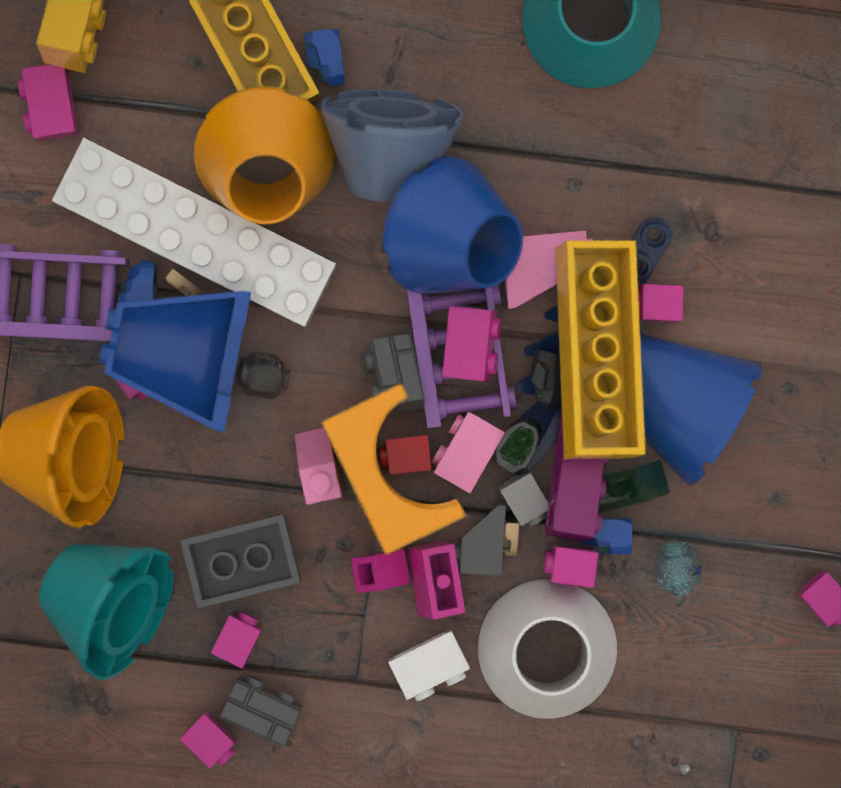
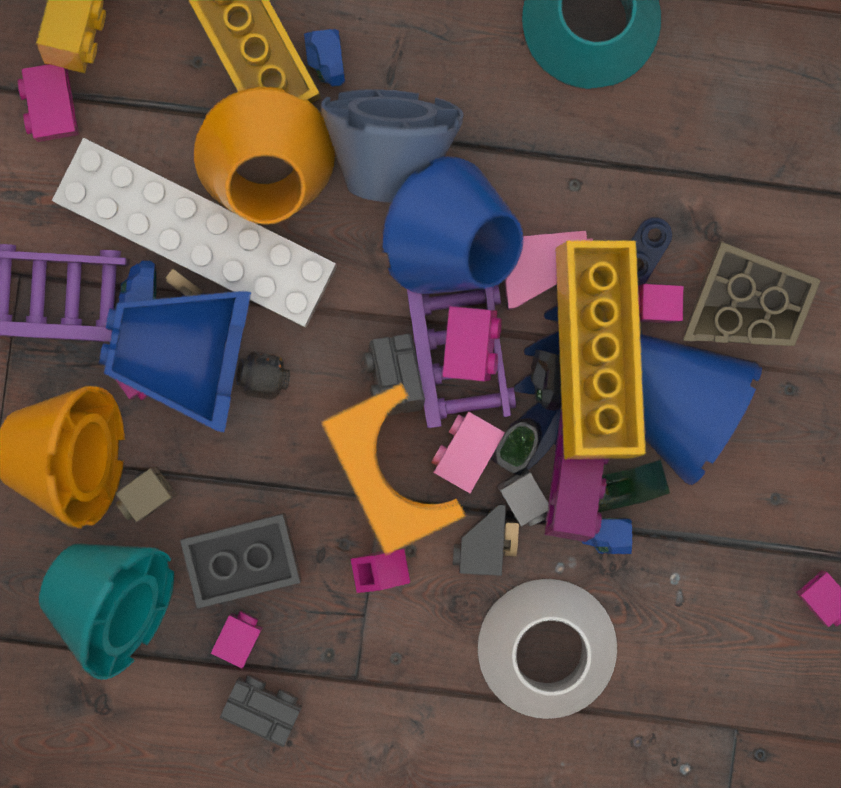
dark pink brick [180,710,237,769] -> none
bright pink slope [294,428,344,505] -> none
red brick [380,435,432,475] -> none
white brick [388,628,470,702] -> none
dark pink brick [407,541,465,620] -> none
dark pink brick [542,543,598,588] -> none
clear light blue head [654,541,702,596] -> none
none -> dark tan brick [115,467,177,522]
none -> dark tan wedge [683,240,821,346]

